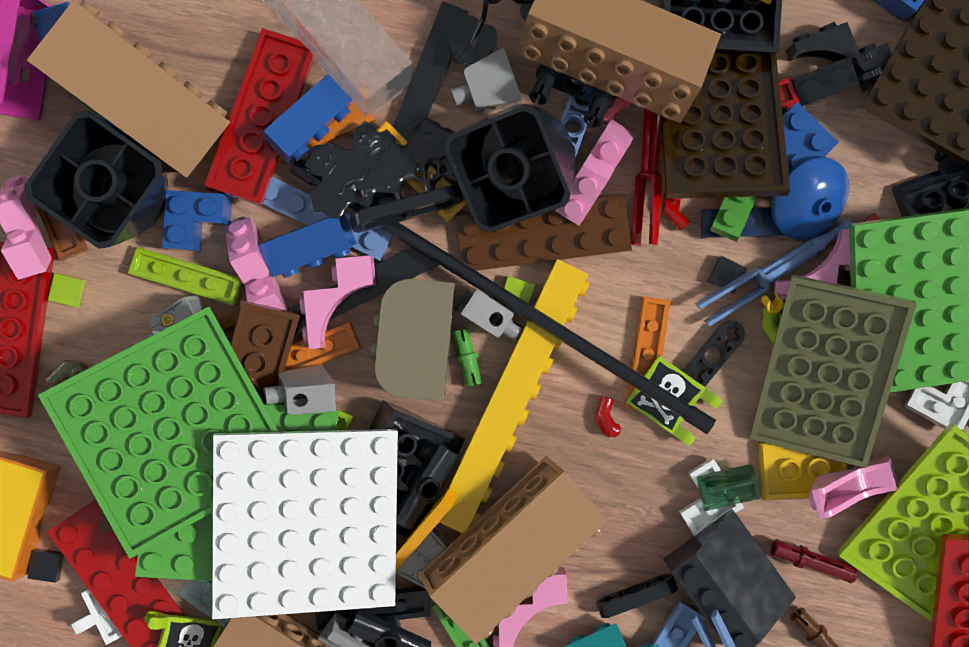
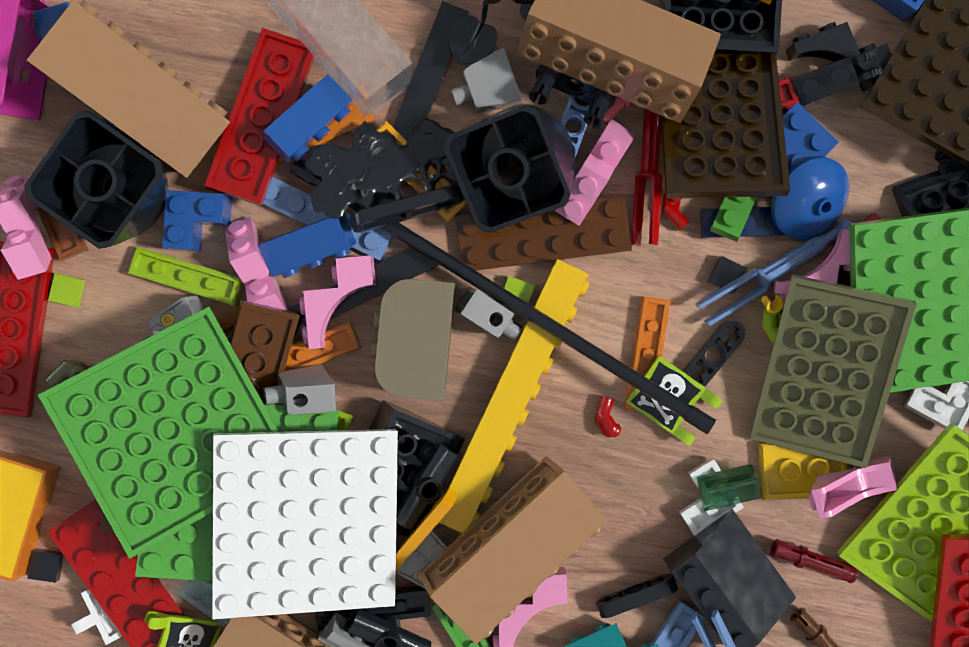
bright green pin [451,328,483,387] -> none

